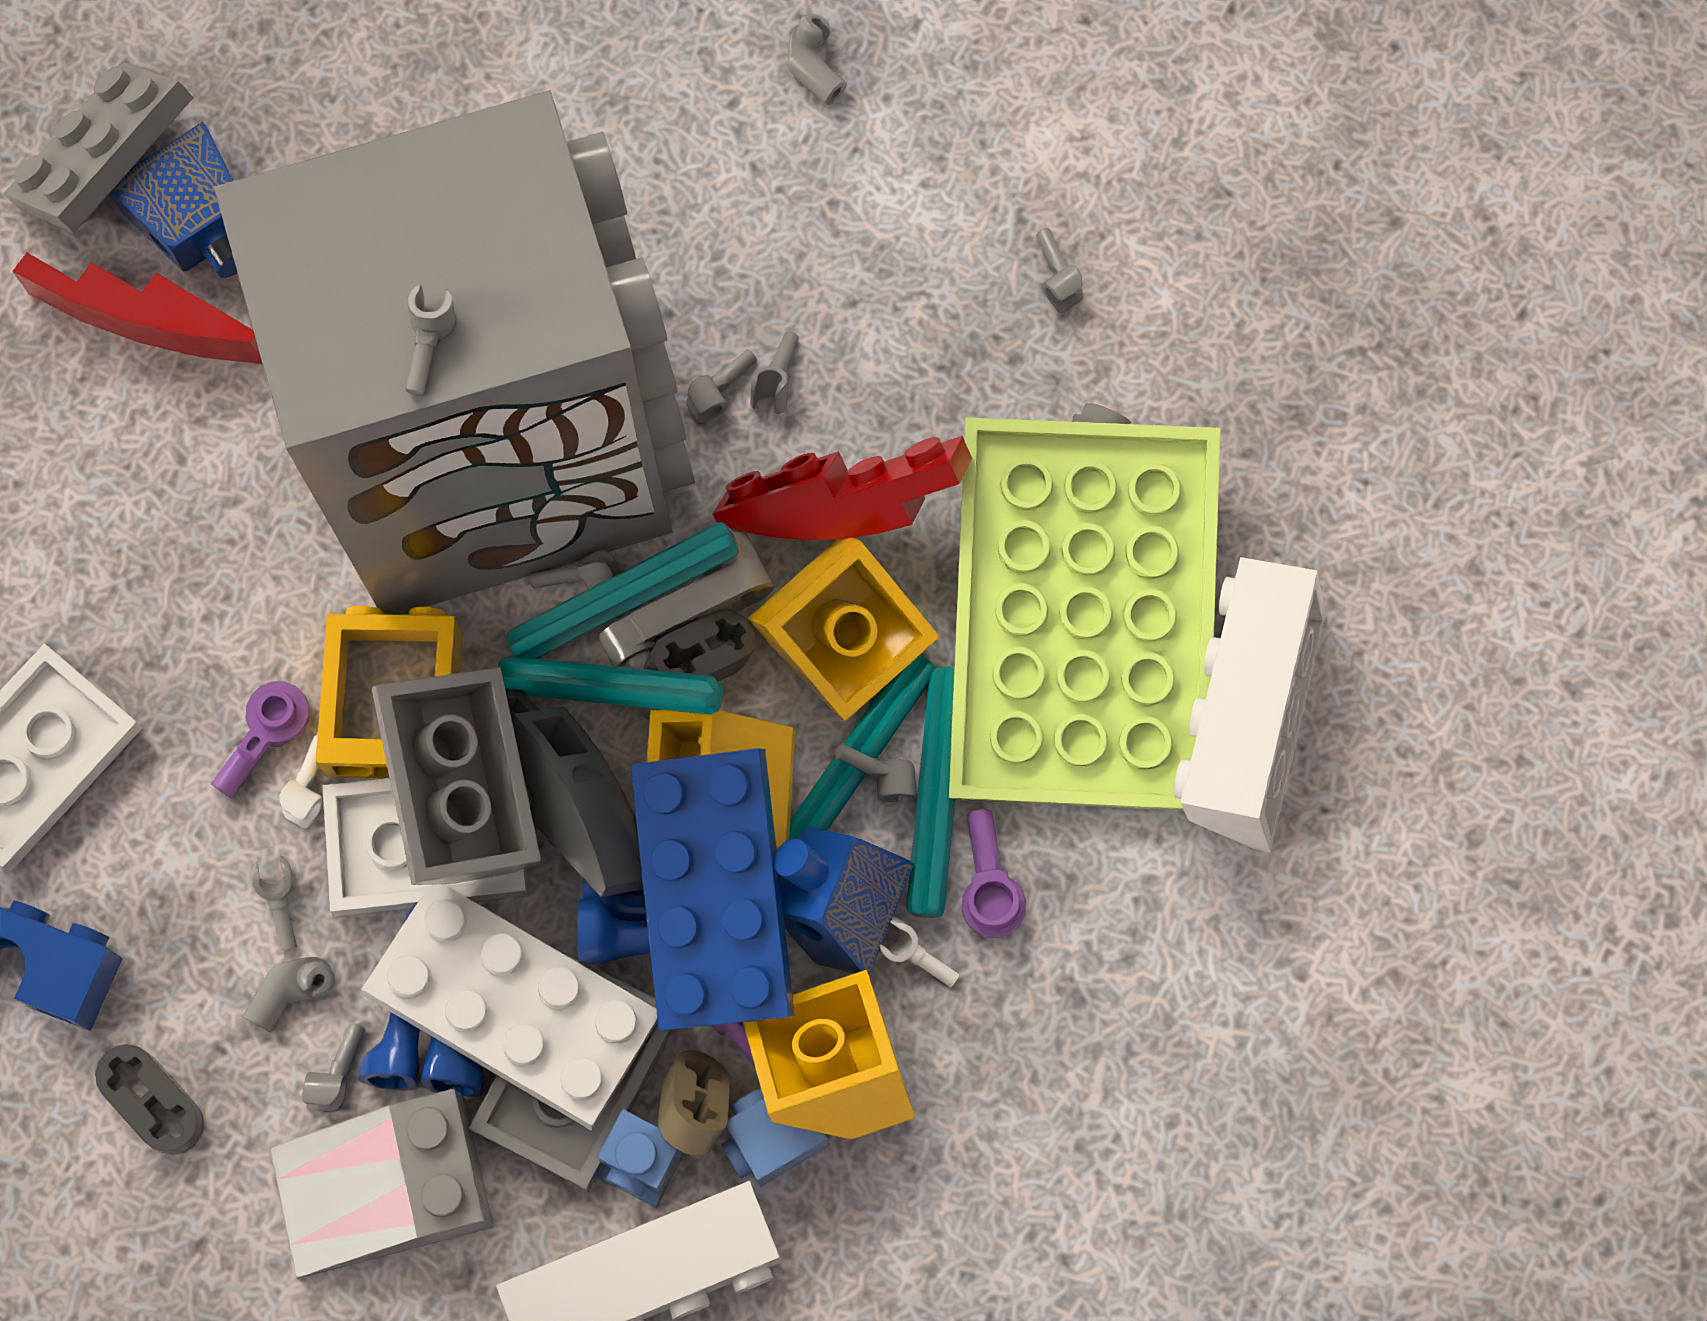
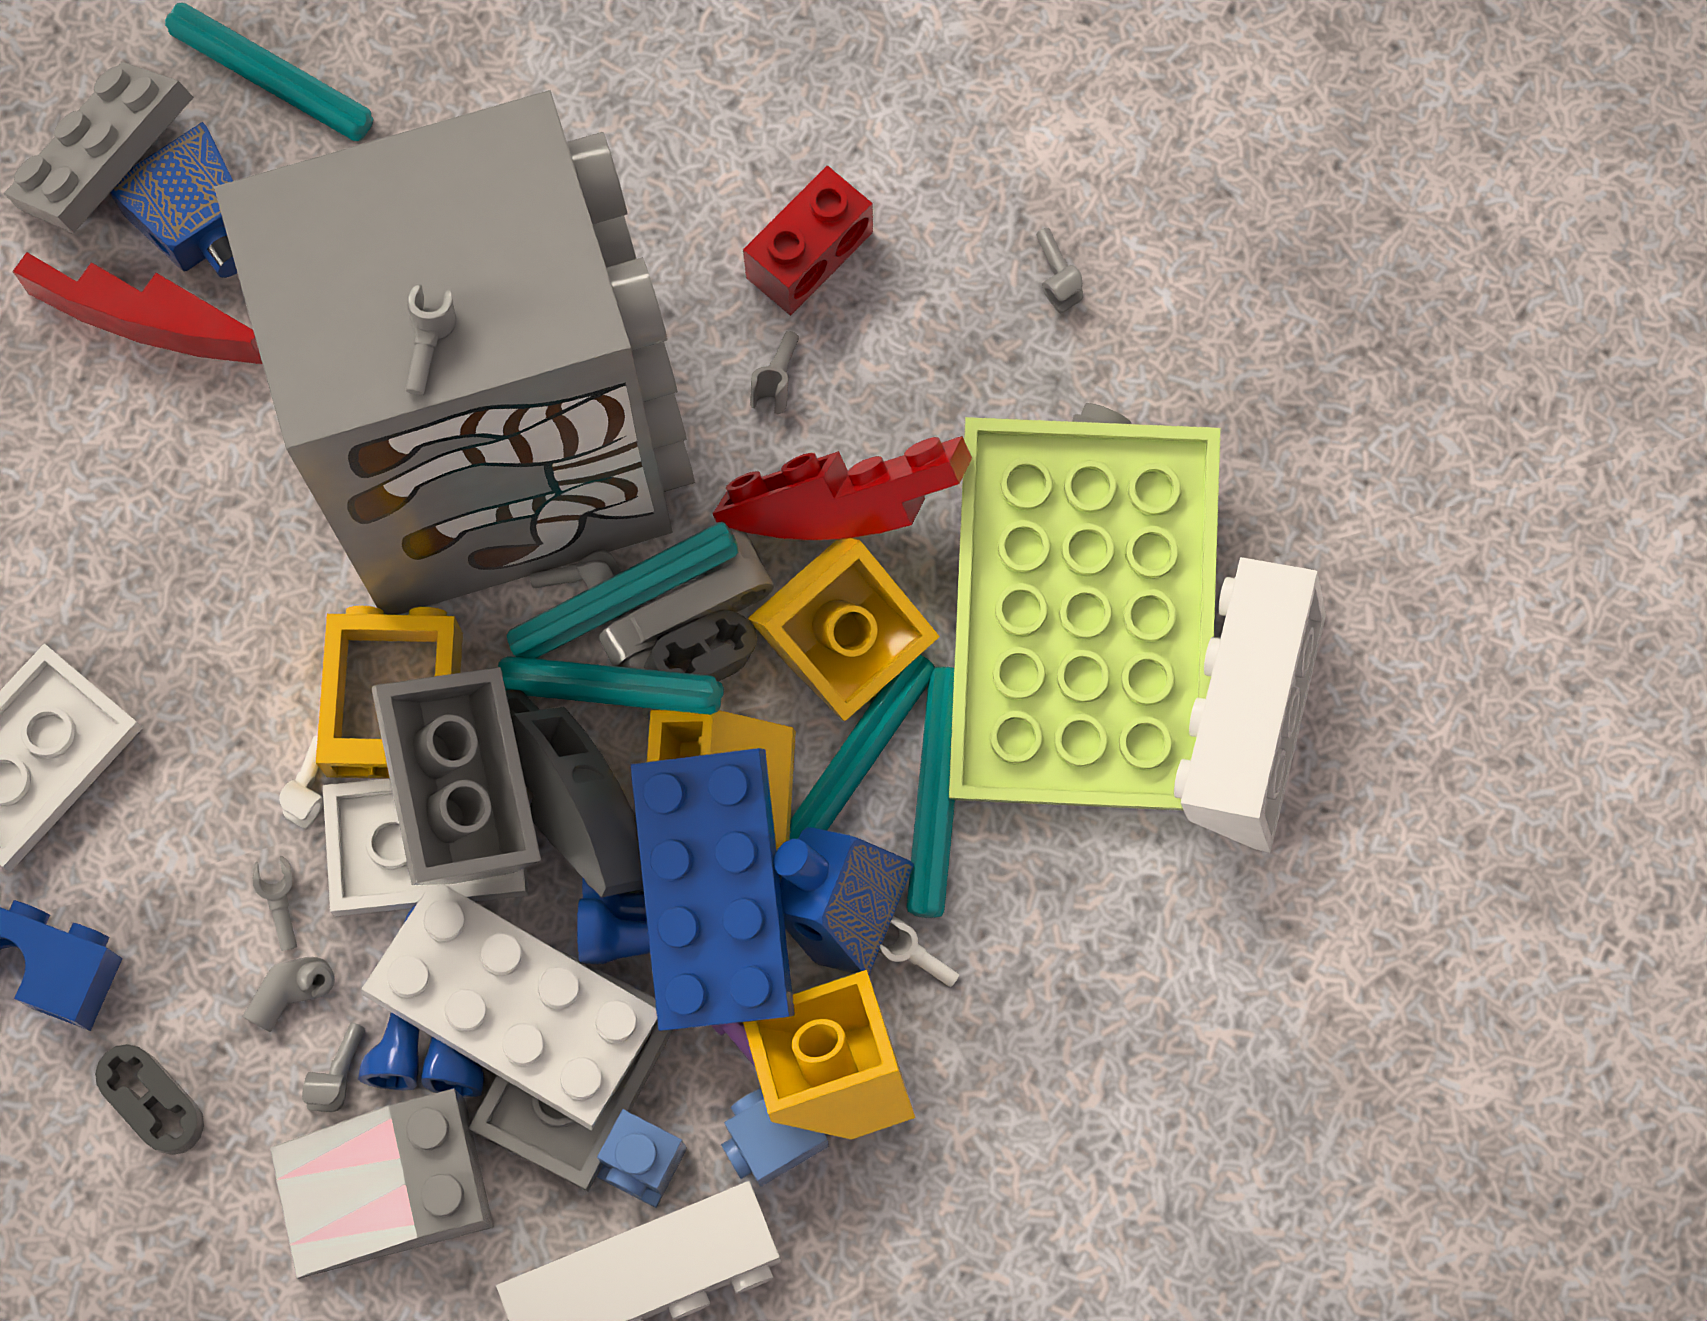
medium lavender plate [211,681,310,799] -> none
dark tan beam [658,1050,730,1156] -> none
light grey hand [686,349,757,424] -> none
light grey arm [788,14,847,105] -> none
light grey hand [835,744,916,802] -> none
medium lavender plate [962,809,1026,938] -> none
none -> teal axle [165,3,374,141]
none -> red brick [743,165,873,316]

